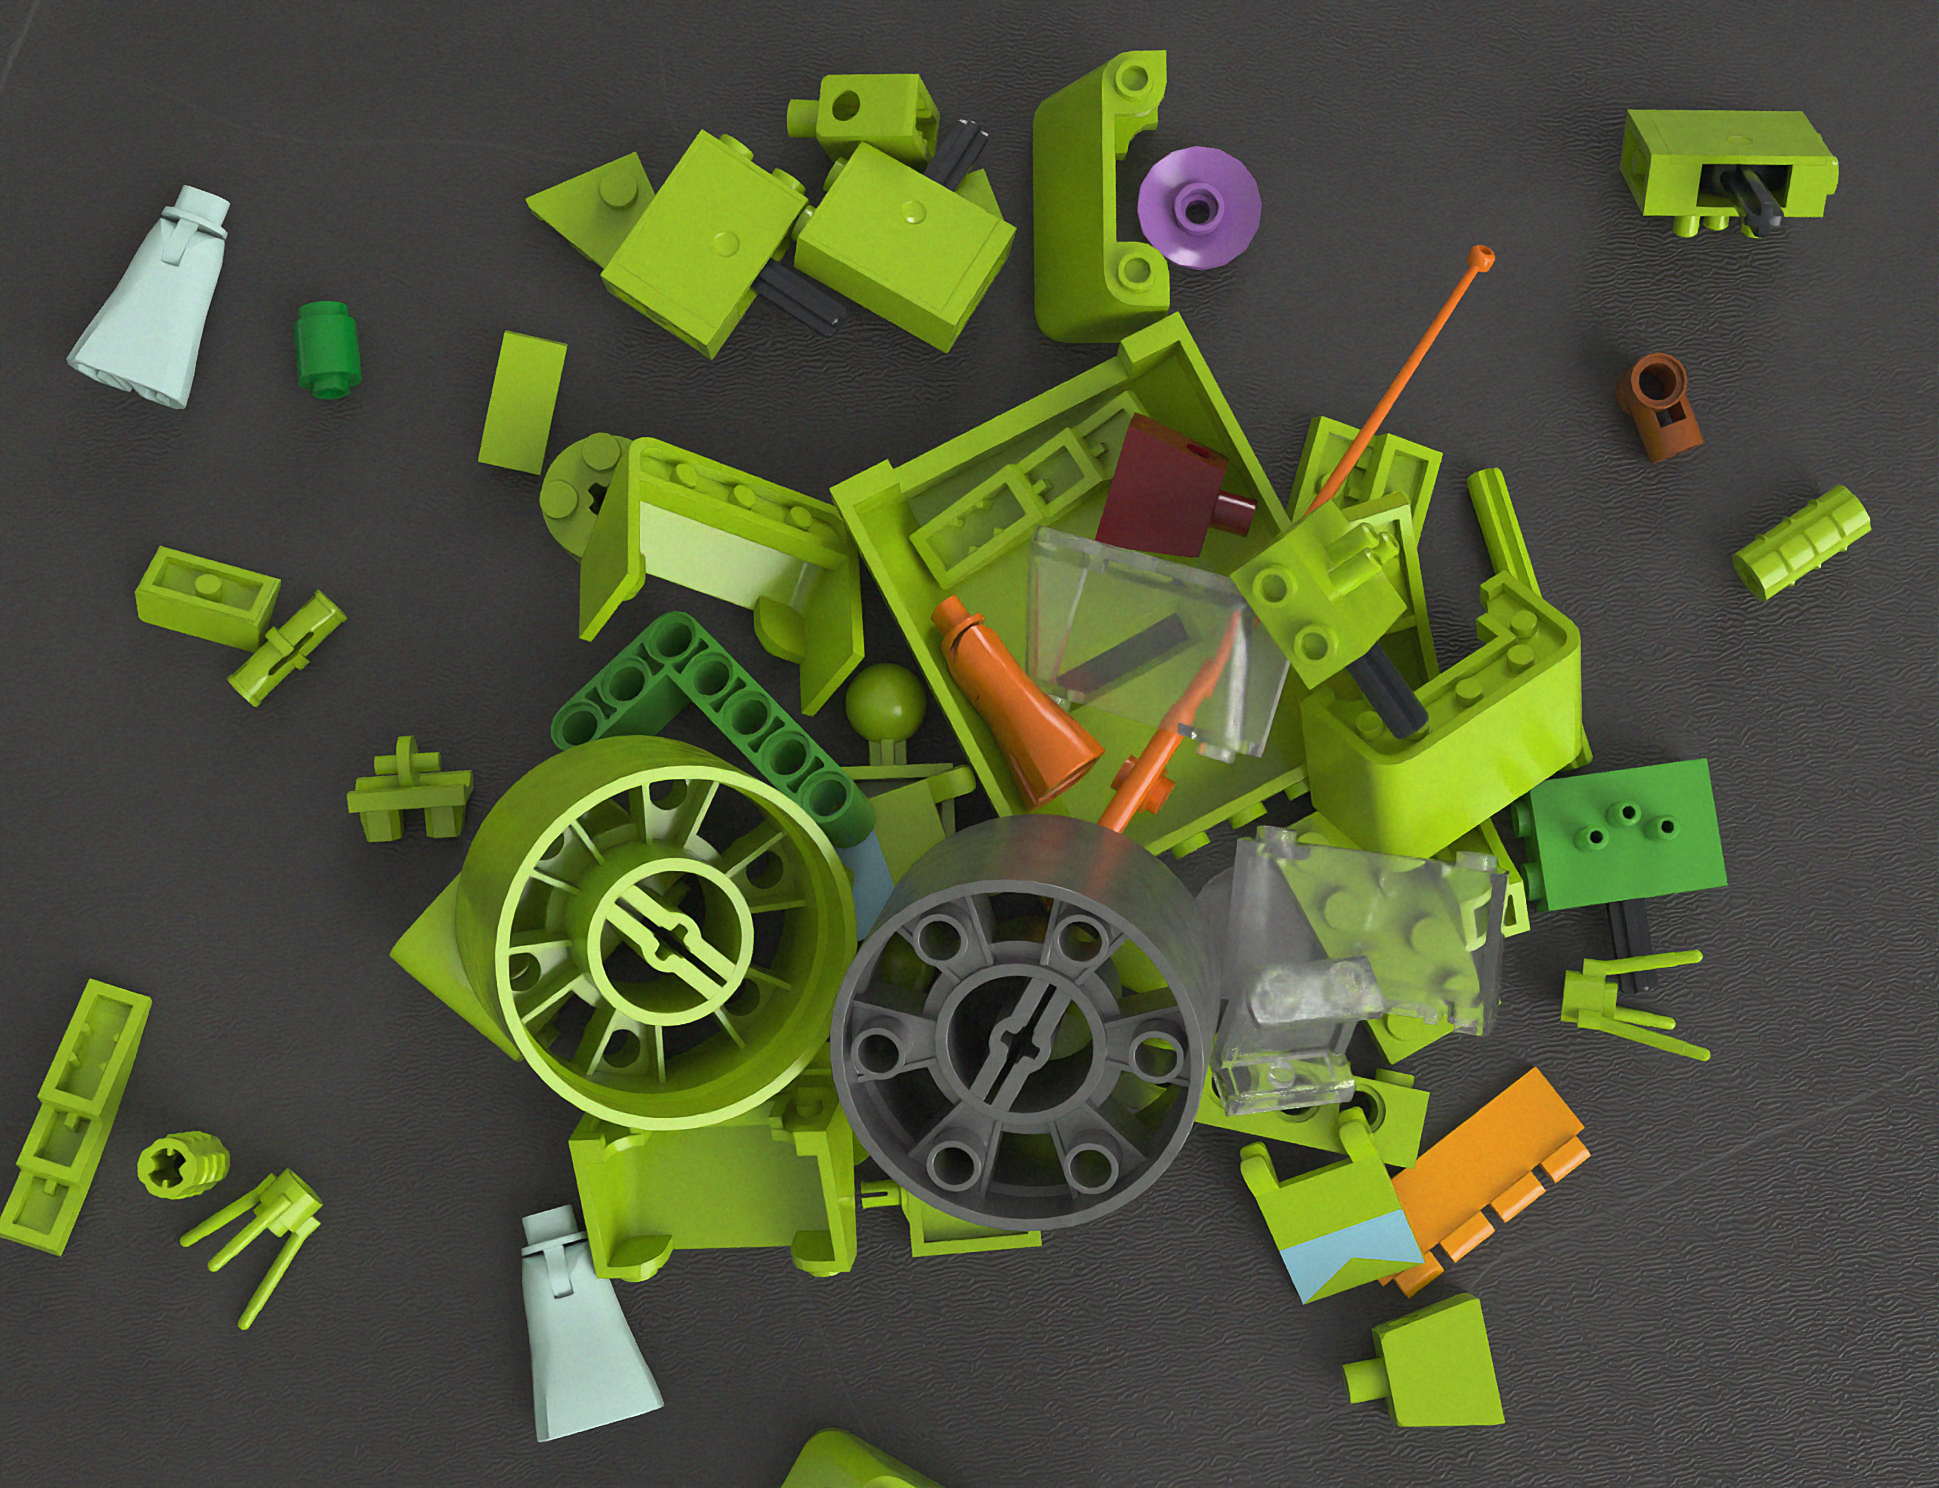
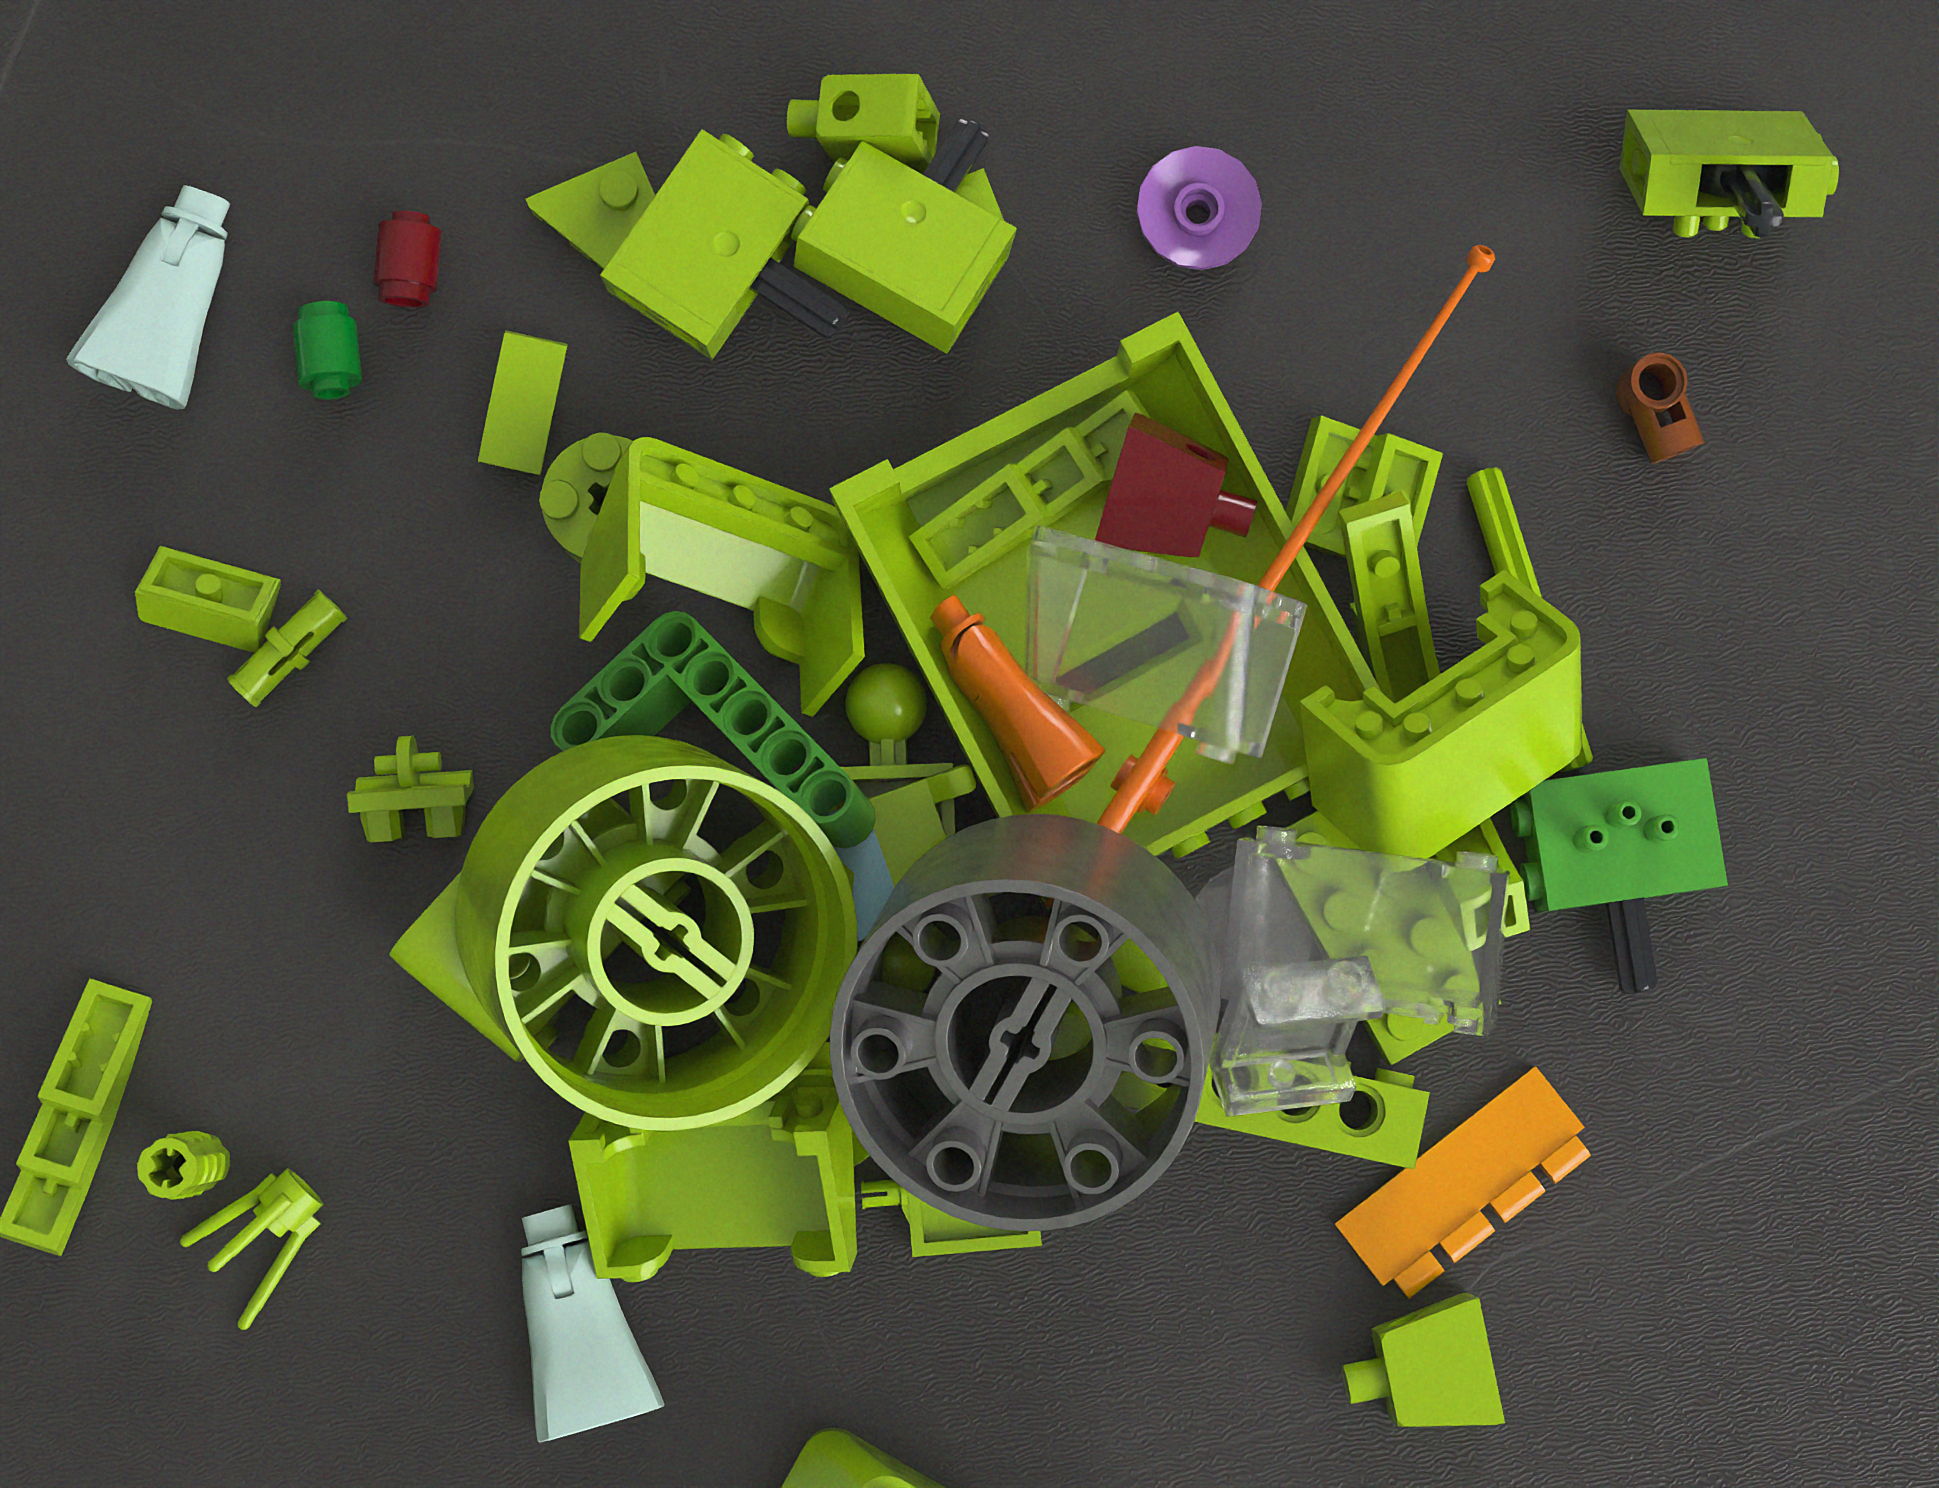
lime windscreen [1033,50,1170,343] -> none
lime piece [1229,498,1429,739] -> none
lime flag [1240,1107,1425,1305] -> none
lime plant [1561,950,1711,1061] -> none
lime axle [1732,484,1872,602] -> none
none -> dark red brick [373,211,442,308]

